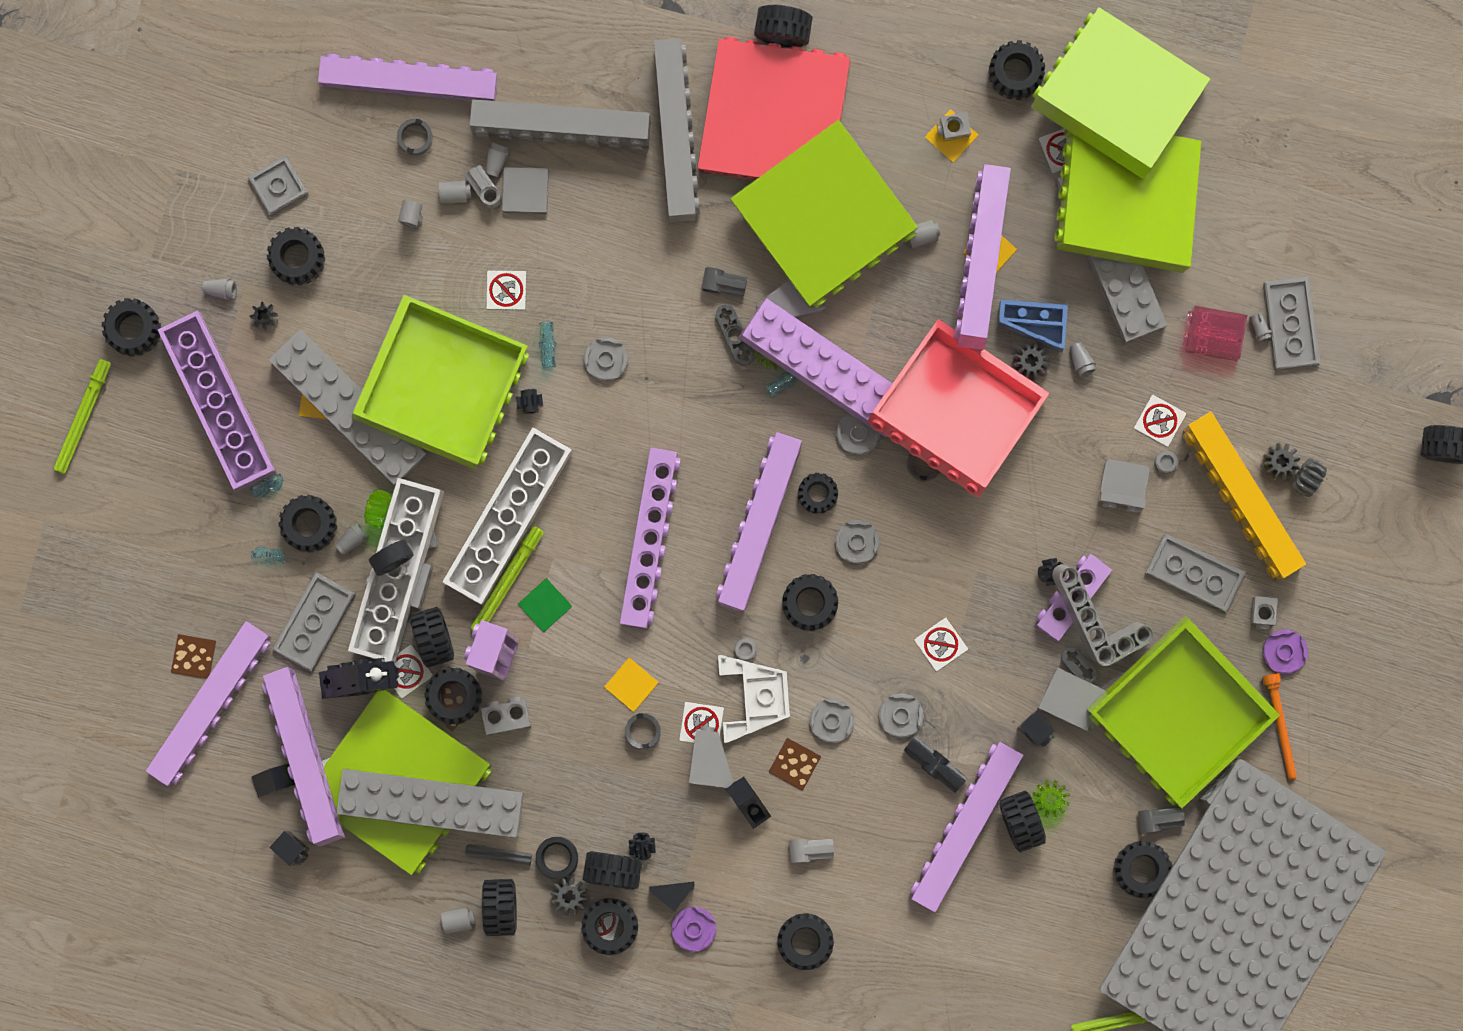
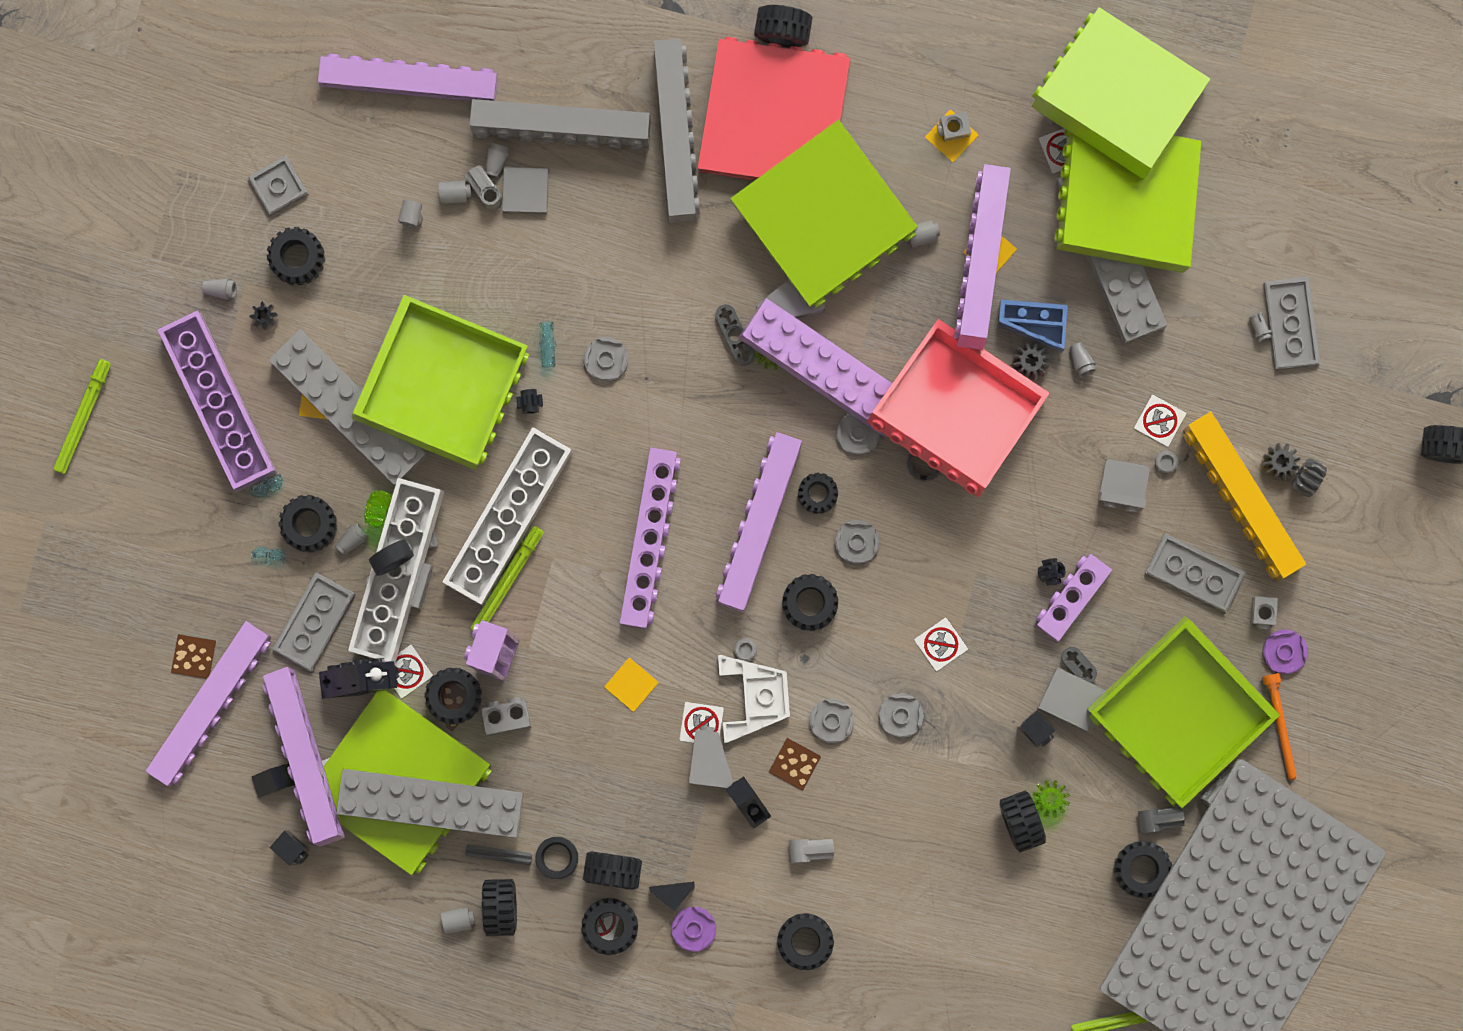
black tyre [101,298,161,357] -> none
dark grey piece [397,119,433,156] -> none
black tyre [410,607,454,668] -> none
white sticker [487,271,526,309] -> none
green sticker [518,578,572,632] -> none
dark grey gear [550,878,588,916] -> none
dark grey piece [625,713,661,749] -> none
black gear [628,832,656,860] -> none
dark grey piece [701,267,747,296] -> none
clear light blue pin [765,371,799,398] -> none
black piece [903,735,968,793] -> none
lavender brick [909,742,1023,912] -> none
black tyre [988,40,1045,100] -> none
light grey beam [1052,564,1154,666] -> none
clear pink brick [1182,306,1248,361] -> none

